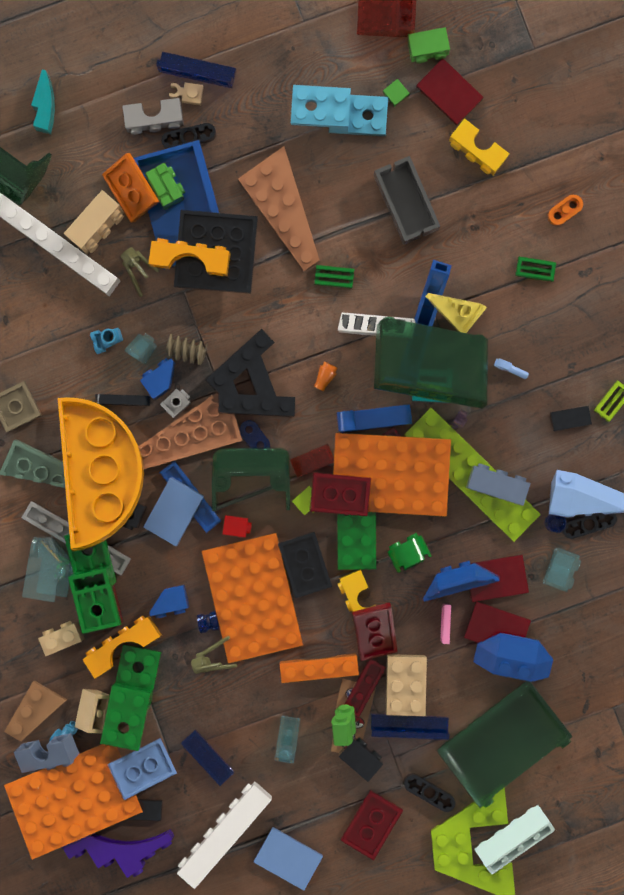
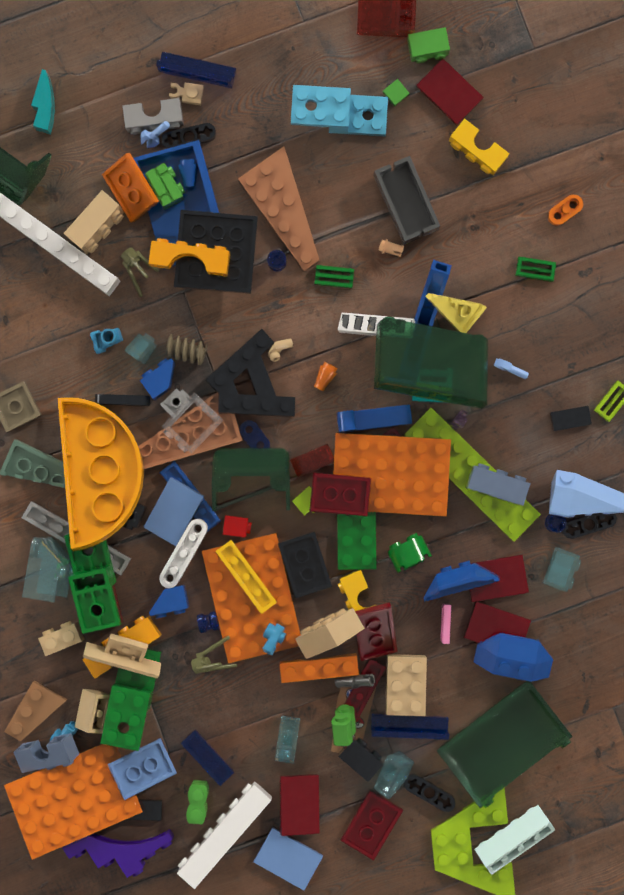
none -> tan bracket [83,634,161,678]
none -> light blue bar [140,121,170,148]
none -> white plate [159,519,208,588]
none -> clear window [162,392,223,454]
none -> blue cone [178,159,197,187]
none -> bright green brick [186,780,209,824]
none -> yellow plate [215,540,277,614]
none -> dark azure plate [262,623,286,656]
none -> clear blue wheel [267,250,287,272]
none -> tan arm [268,338,293,362]
none -> dark red tile [280,774,320,836]
none -> tan brick [295,608,365,659]
none -> dark grey pin [335,674,375,689]
none -> clear light blue slope [374,751,414,799]
none -> light nougat pin [379,239,404,257]

